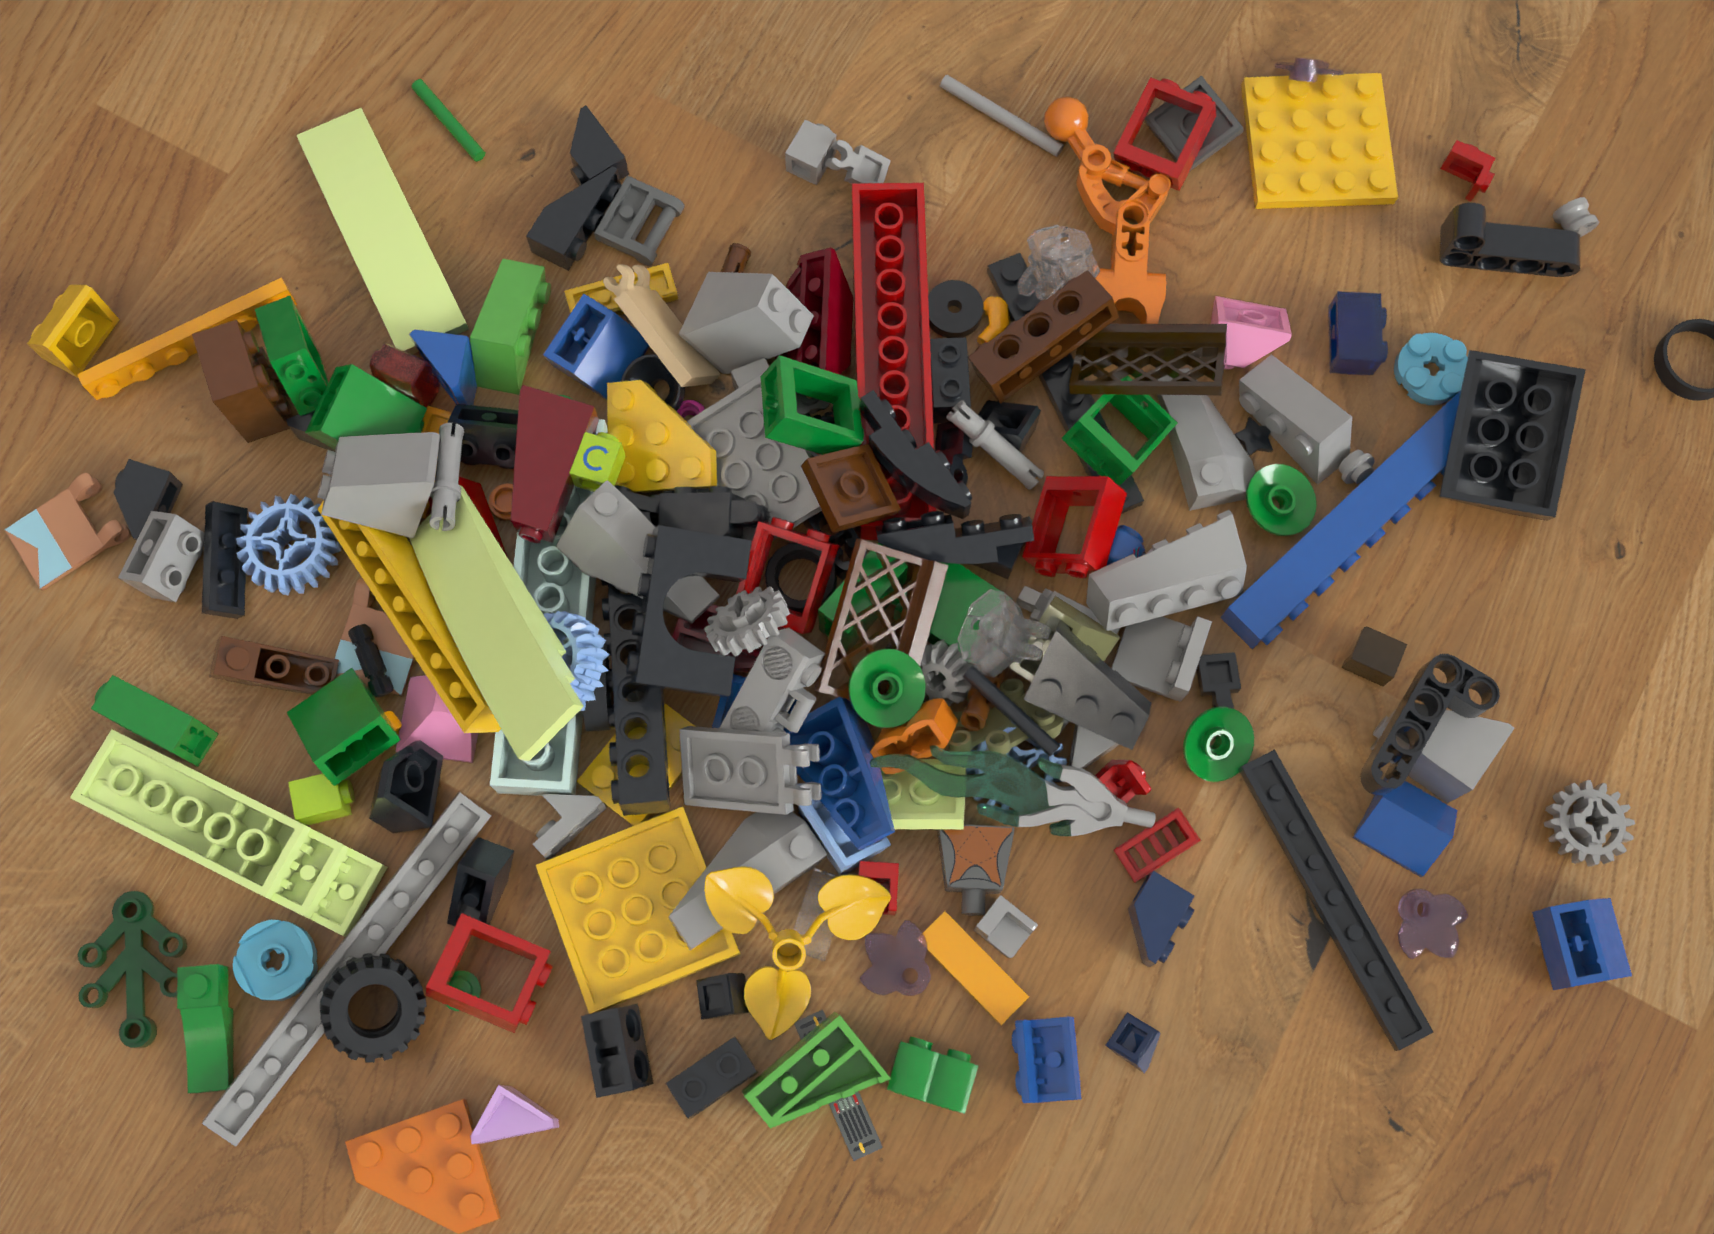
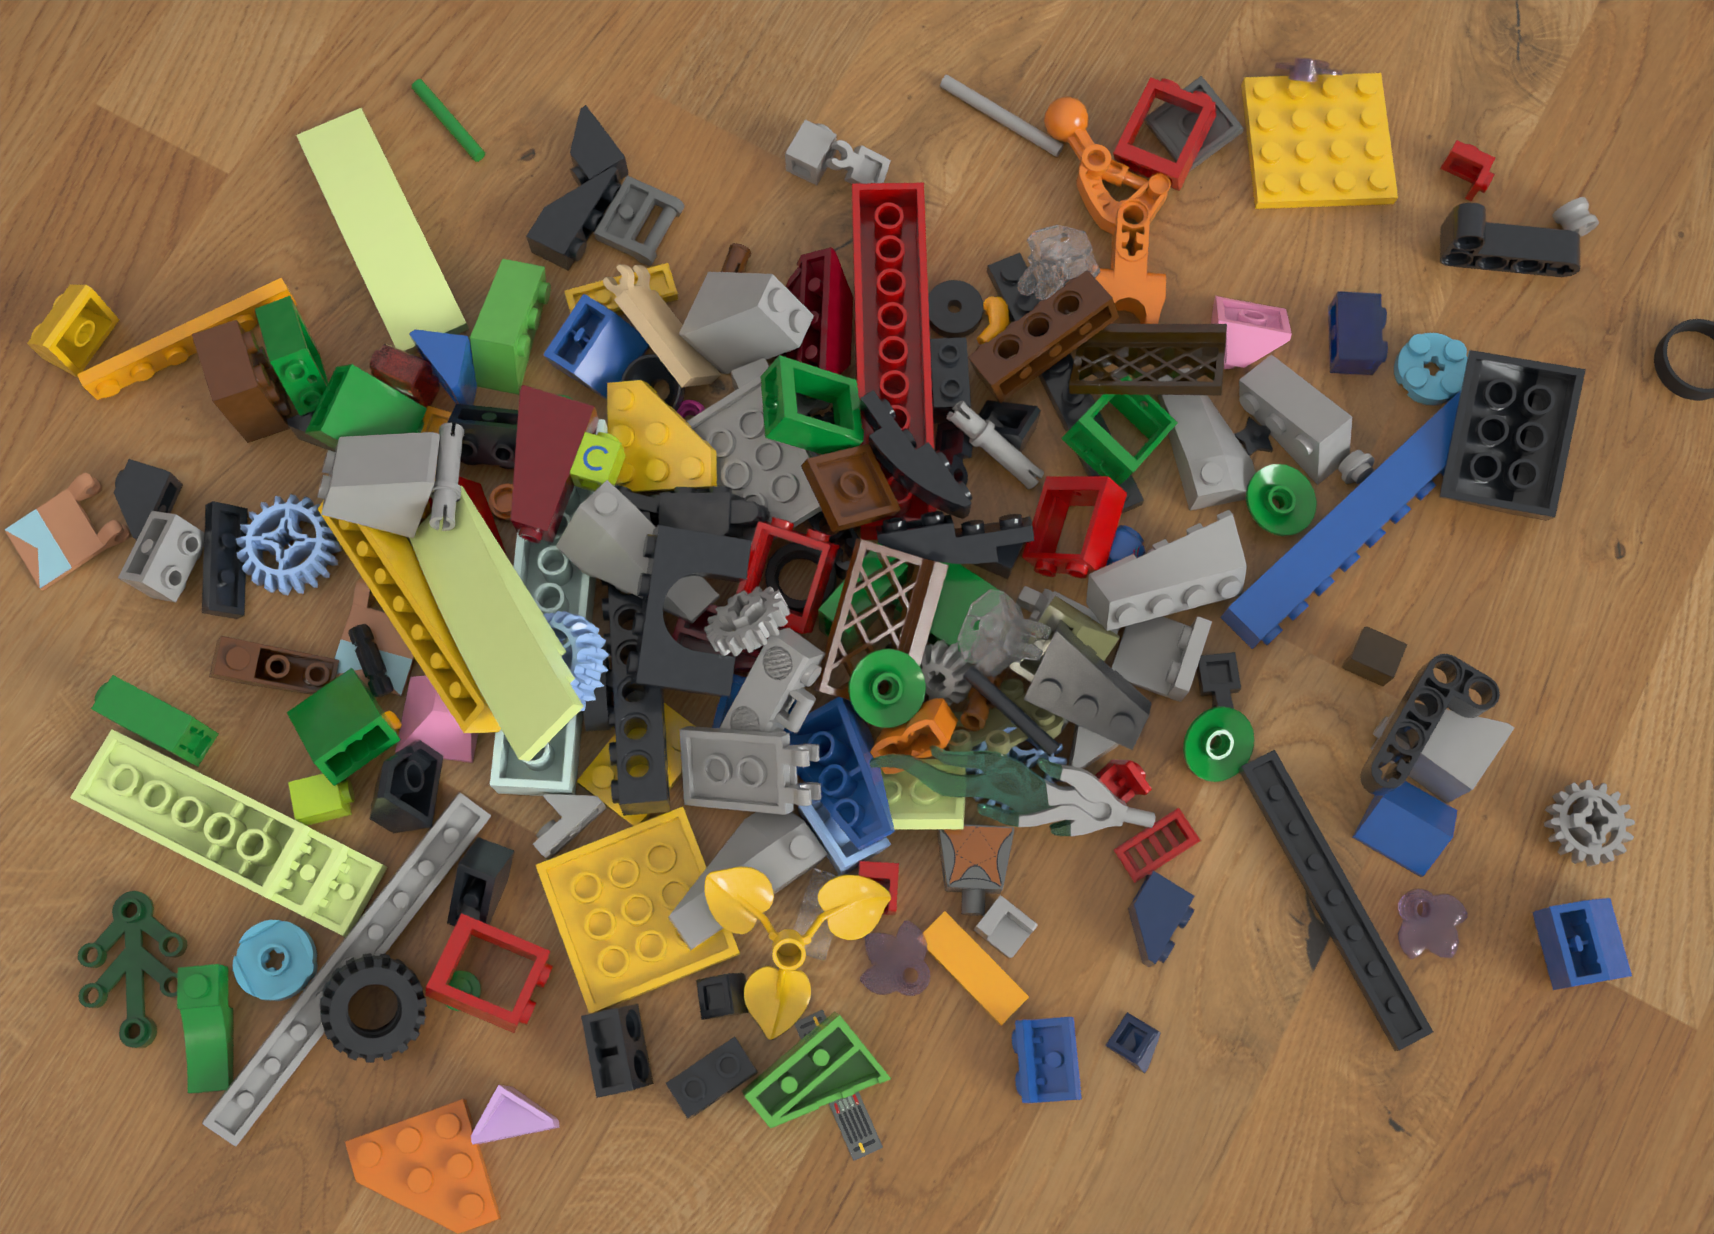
green brick [885,1036,978,1114] -> none

